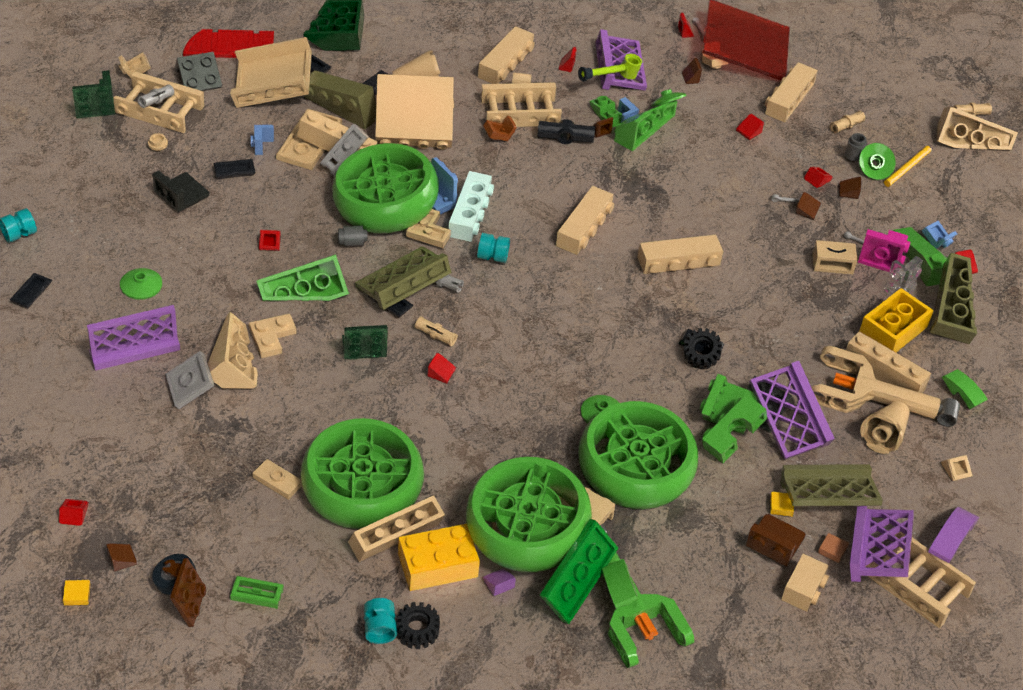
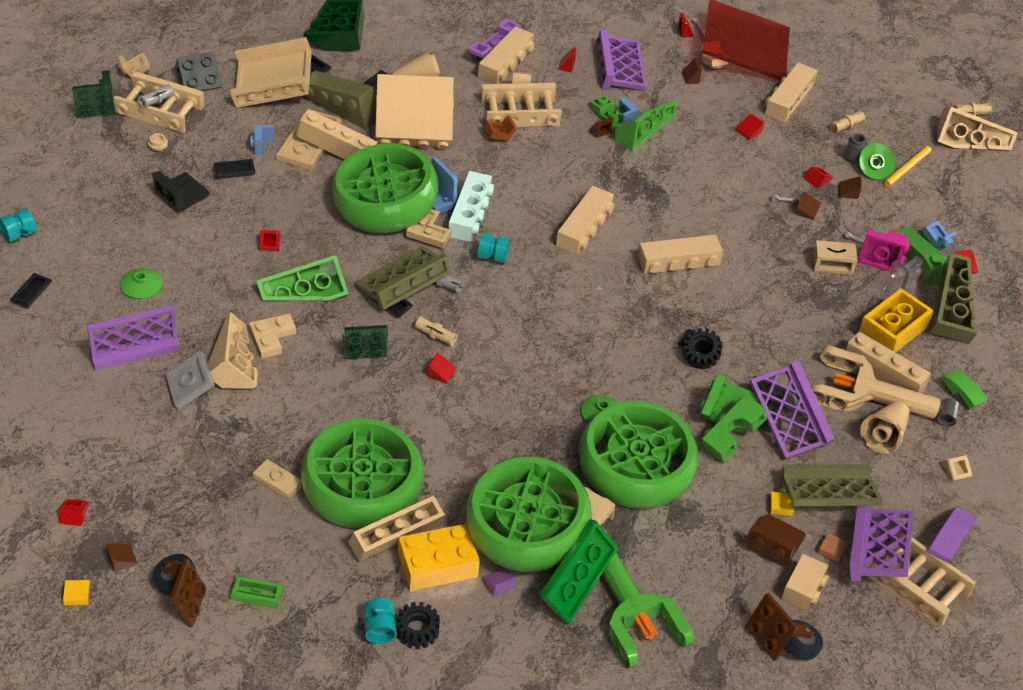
red piece [183,29,274,58] -> none
light grey plate [320,124,369,176] -> none
dark grey brick [338,225,368,246] -> none
black piece [537,119,595,144] -> none
lime piece [578,54,642,82] -> none
bright green slope [602,559,638,609] -> none
bright green dish [651,89,687,107] -> none
none -> medium lavender slope [468,19,522,58]
none -> reddish brown plate [745,593,824,661]

